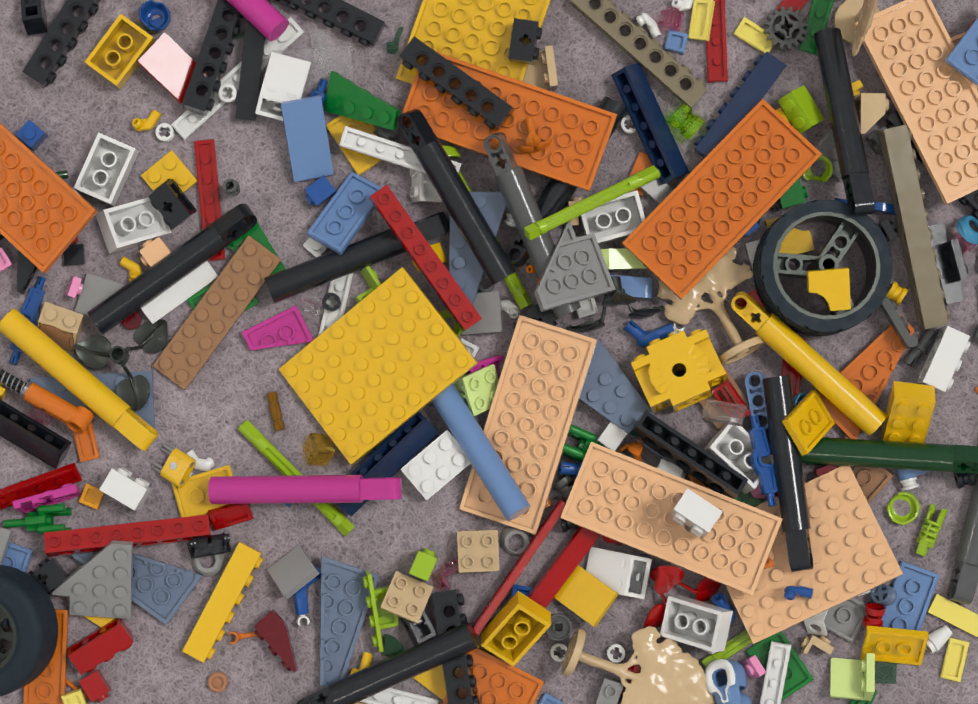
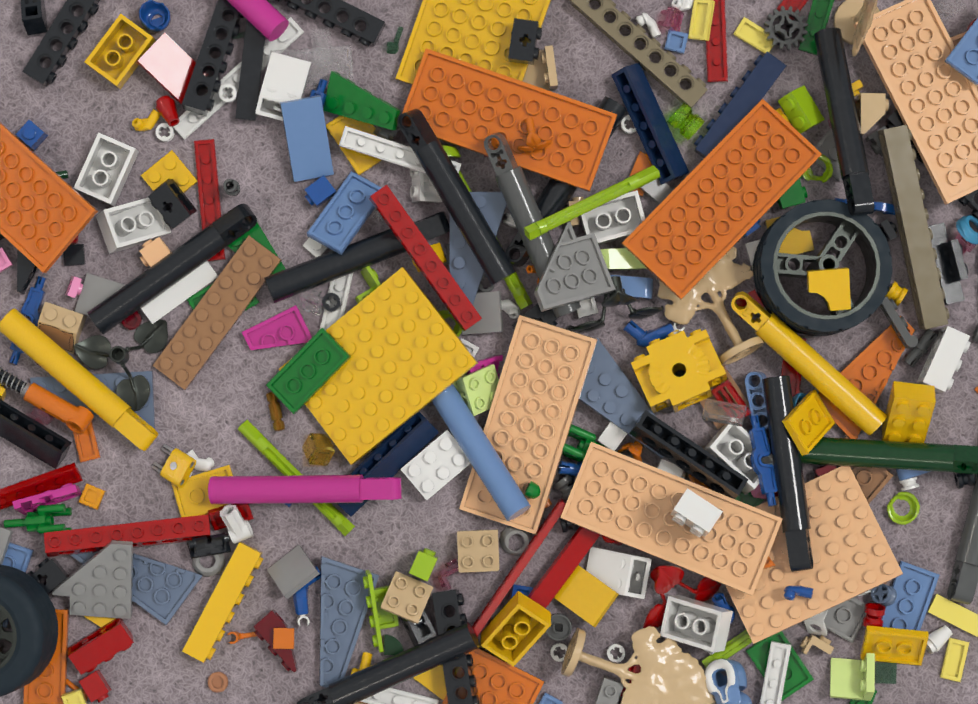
white brick [99,467,152,511] -> none
yellow arm [119,256,142,282] -> none
black brick [400,36,514,130] -> none
bright pink plate [741,655,766,679] -> none
lime hinge [916,504,948,557] -> none
none -> red cone [156,95,180,126]
none -> white piece [220,504,254,544]
none -> green tile [266,328,351,414]
none -> orange tile [273,628,295,649]
none -> green hinge [524,481,541,499]

